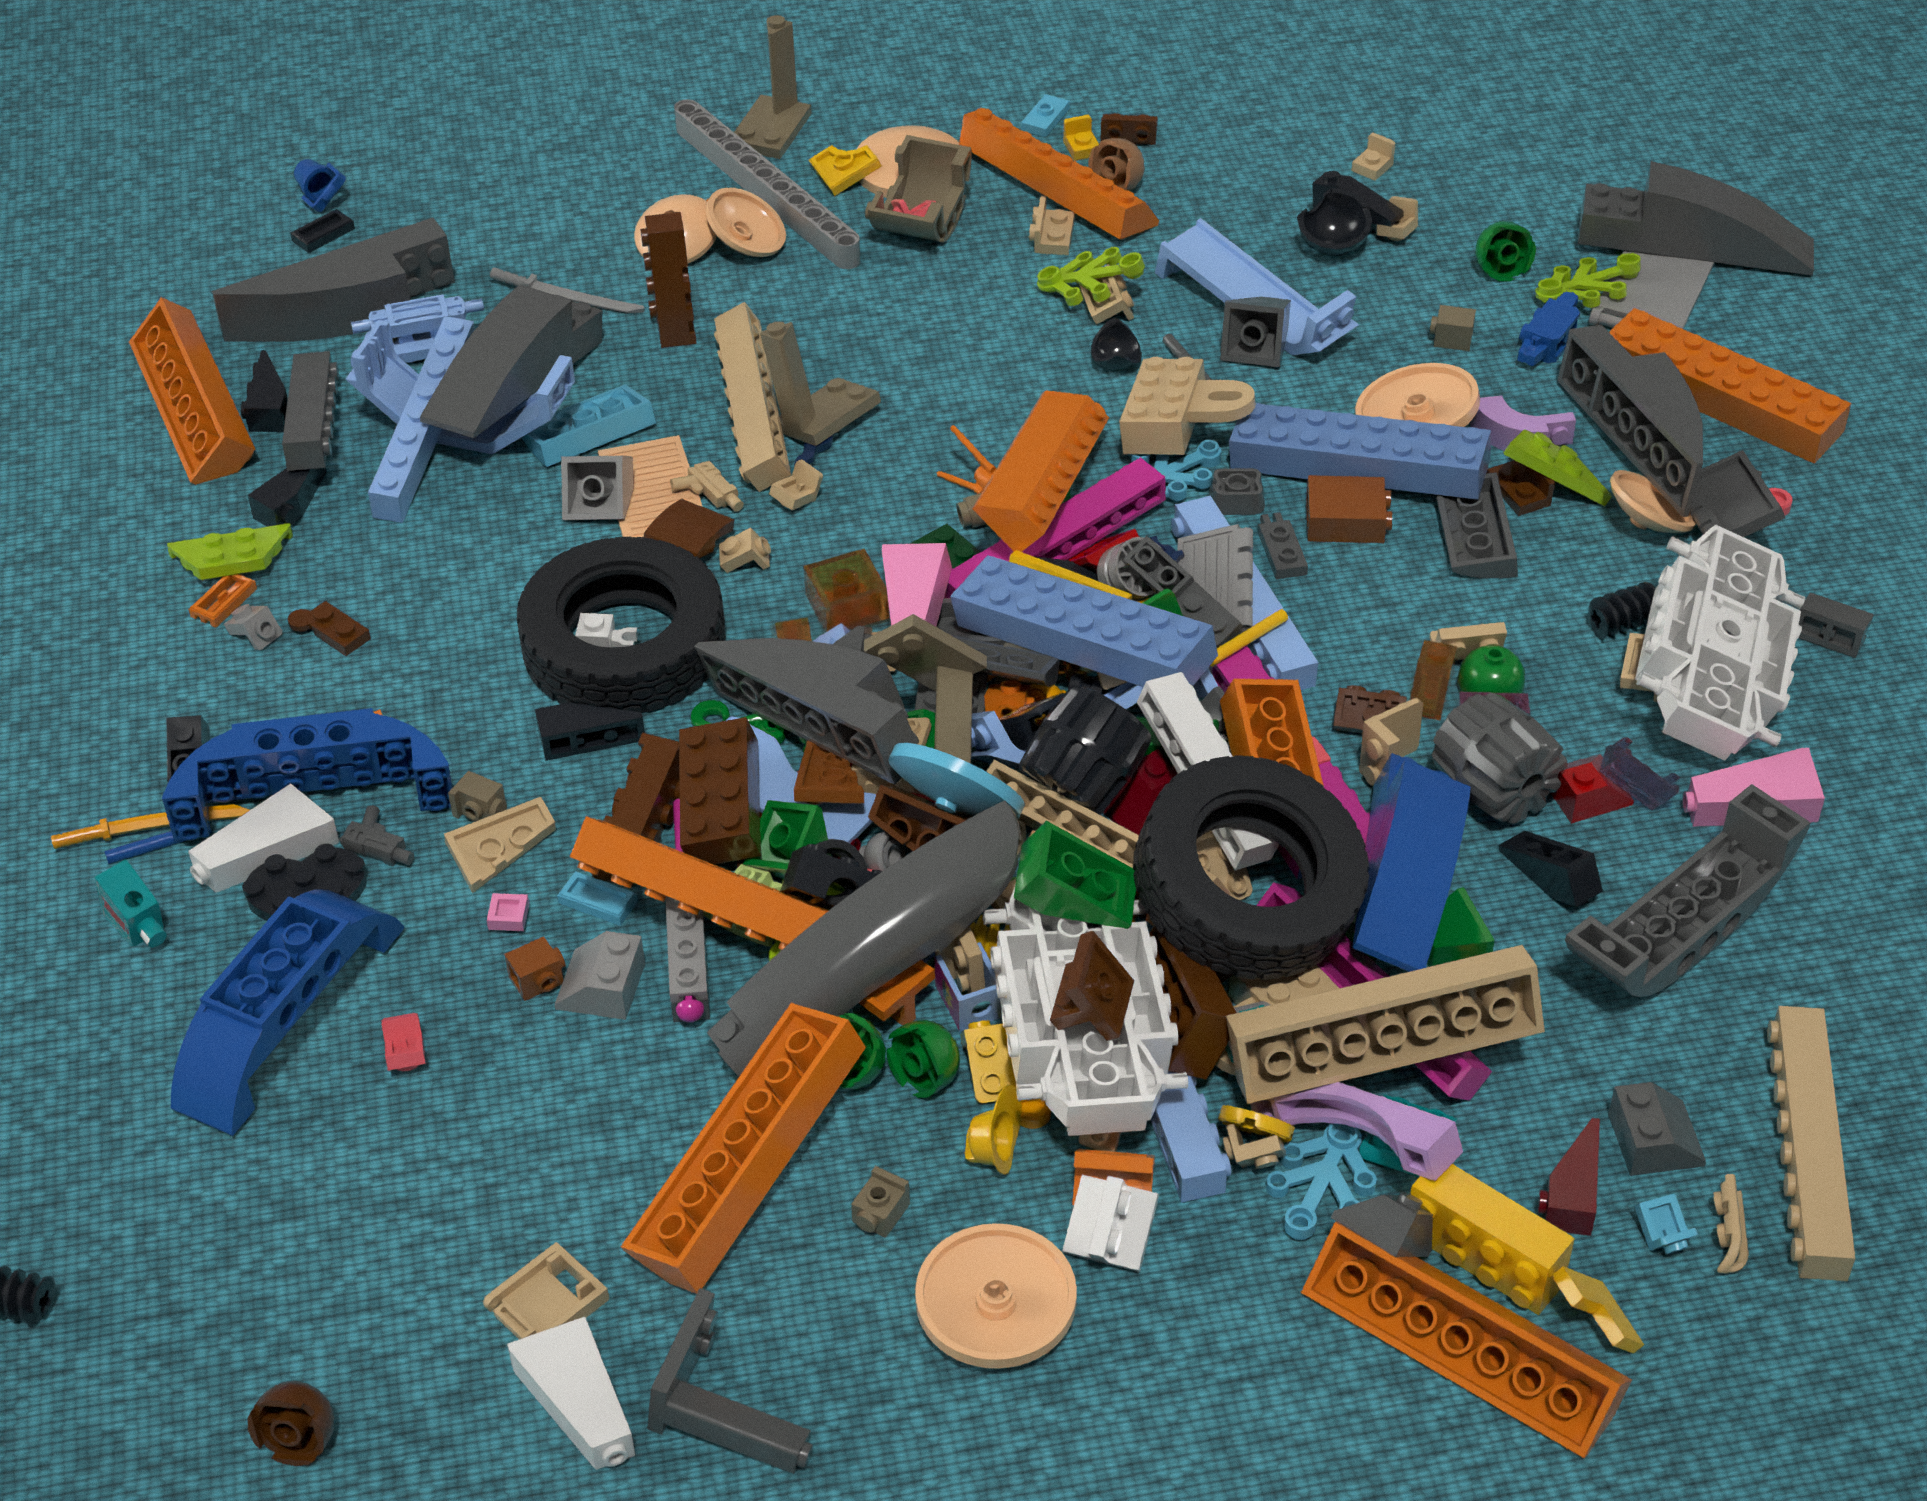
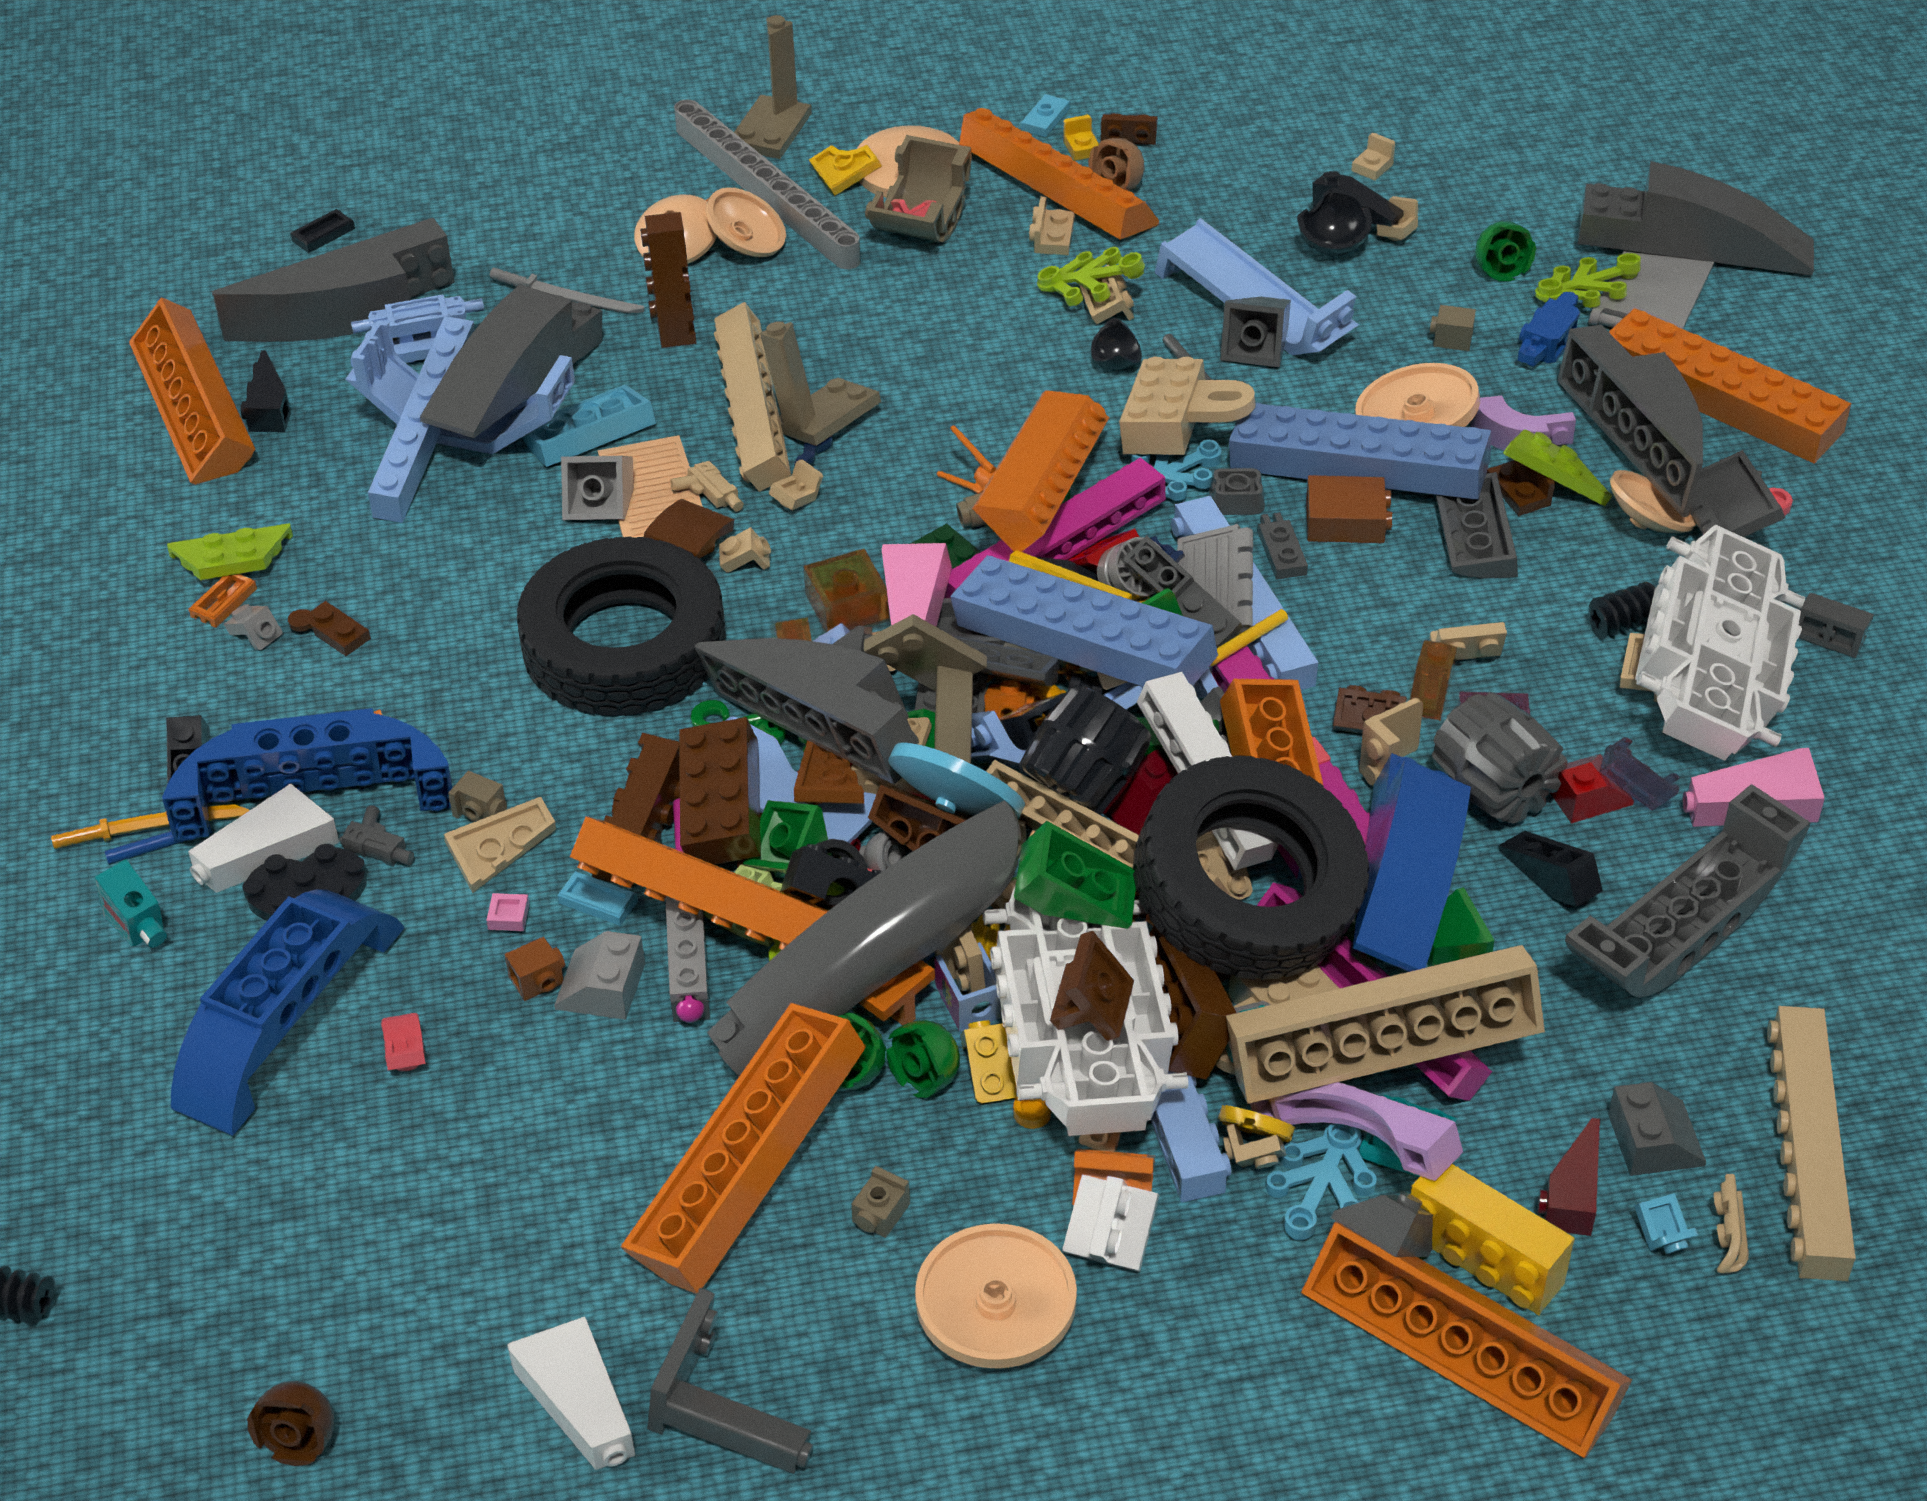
black slope [248,467,327,527] -> none
dark grey brick [282,351,339,471] -> none
blue piece [294,159,346,212] -> none
tan container [483,1242,609,1339] -> none
black slope [535,702,645,761] -> none
white brick [575,613,638,647] -> none
yellow piece [965,1084,1022,1175] -> none
green cylinder [1457,645,1525,705] -> none
yellow tile [1553,1266,1644,1353] -> none

